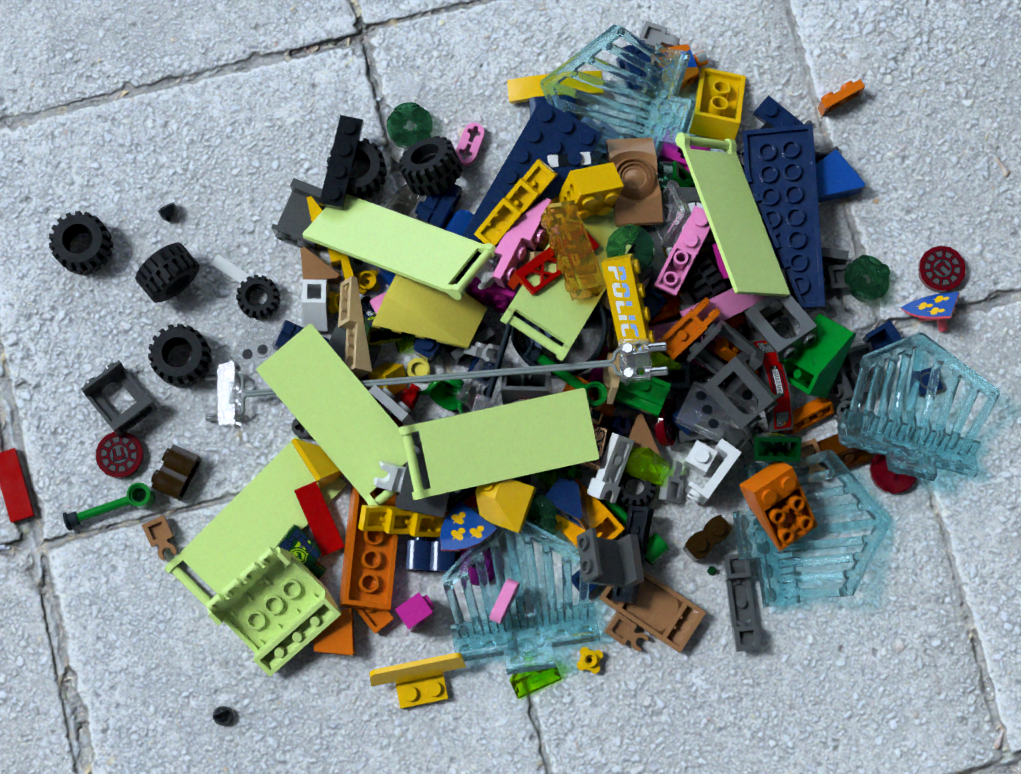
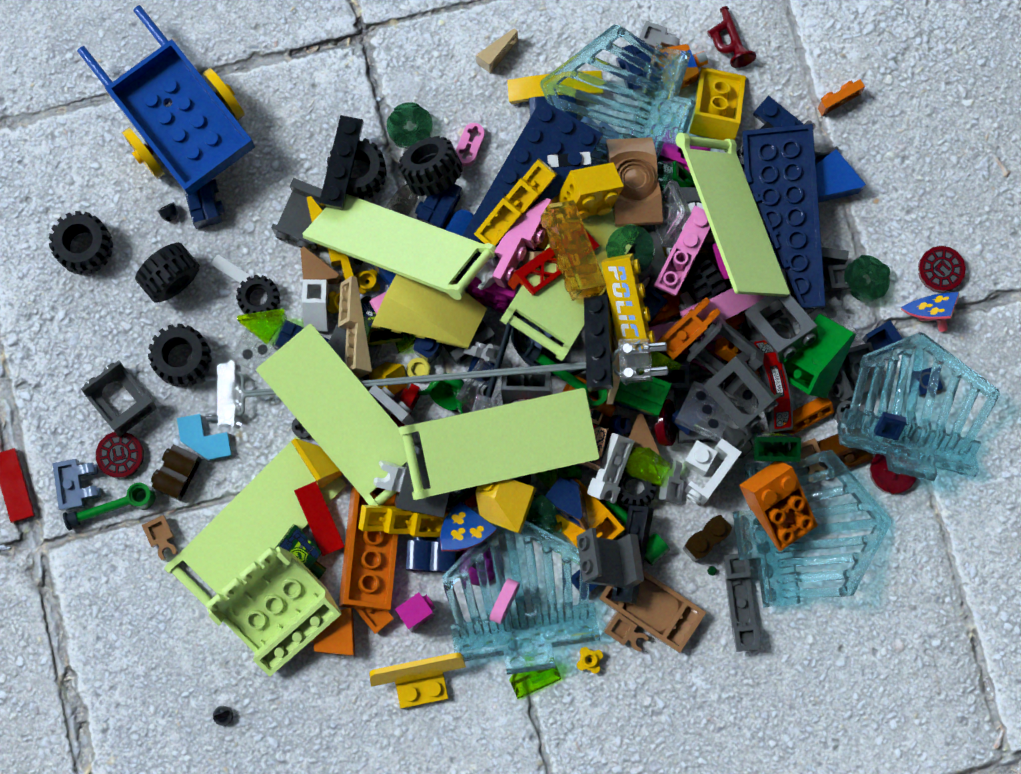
none -> sand blue plate [52,459,102,511]
none -> blue piece [77,5,255,197]
none -> medium azure tile [177,414,232,461]
none -> dark blue brick [184,179,225,229]
none -> clear neon green slope [237,309,287,344]
none -> tan slope [476,28,518,73]
none -> black plate [584,294,613,392]
none -> dark red piece [707,6,757,68]
none -> dark blue tile [874,412,907,441]

